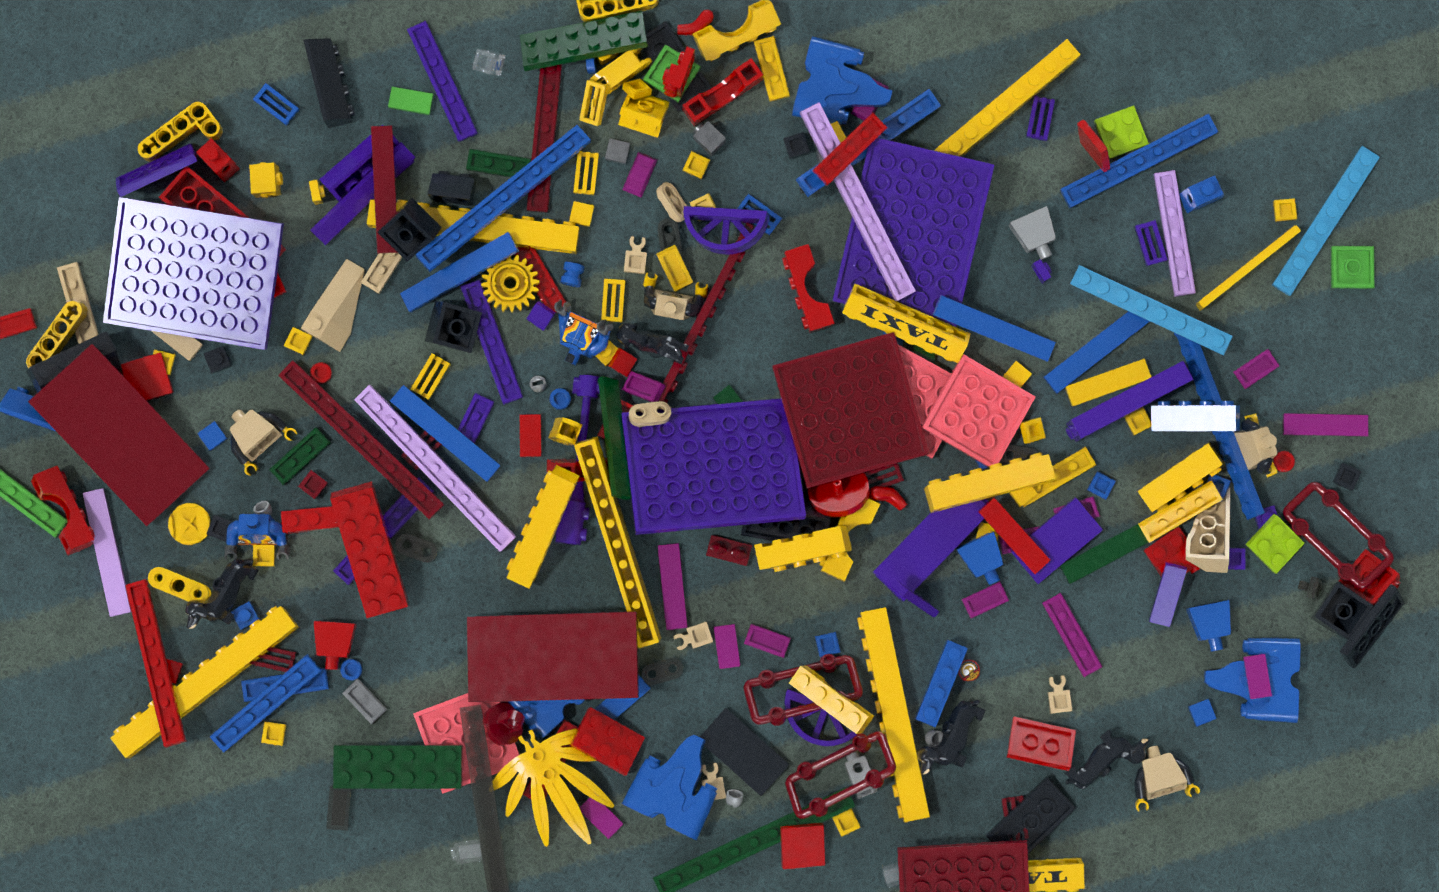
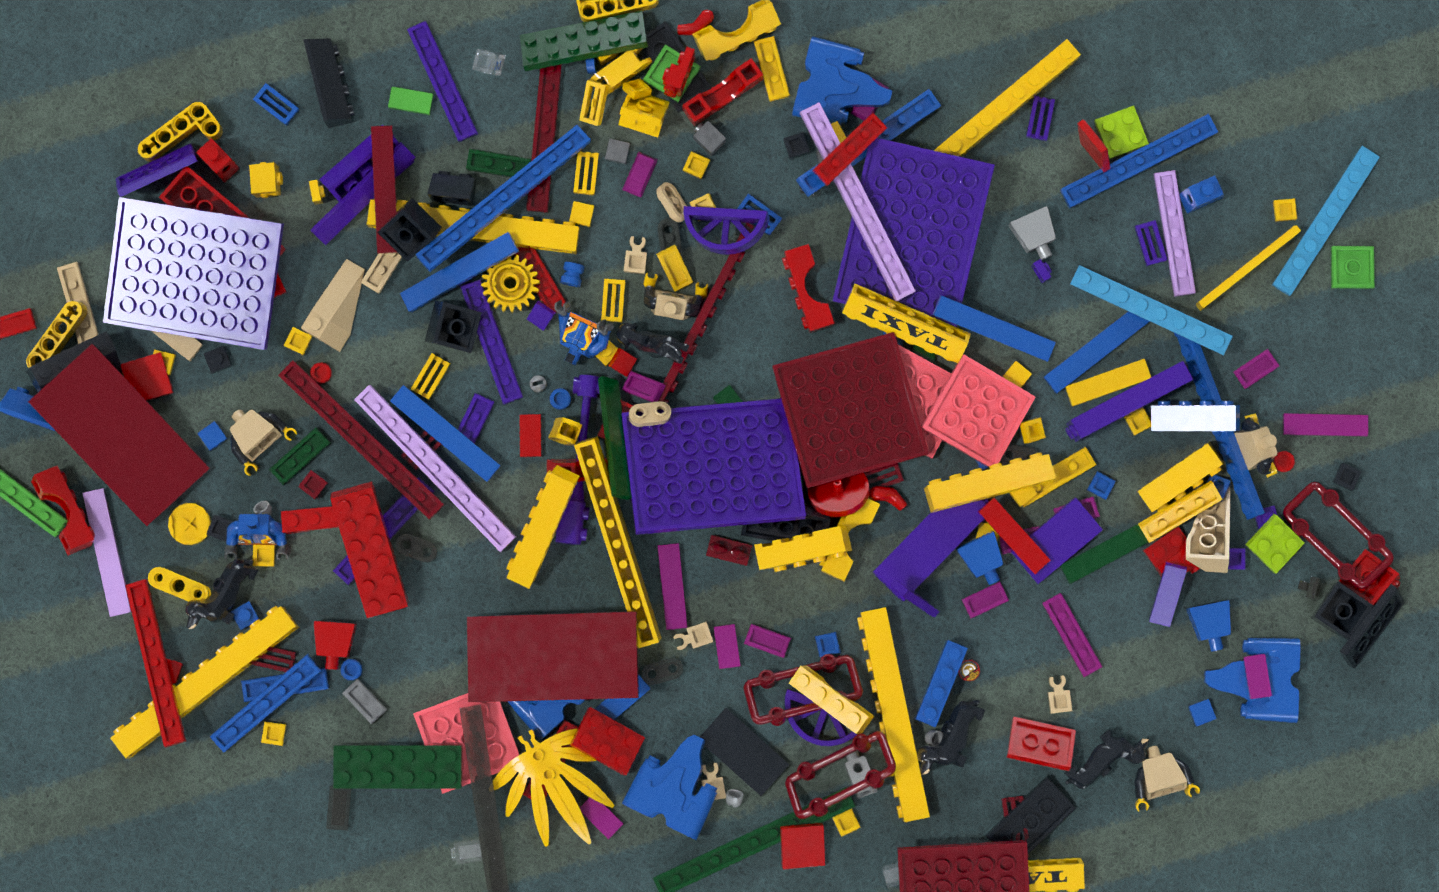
dark red tile [483,703,525,746] -> none

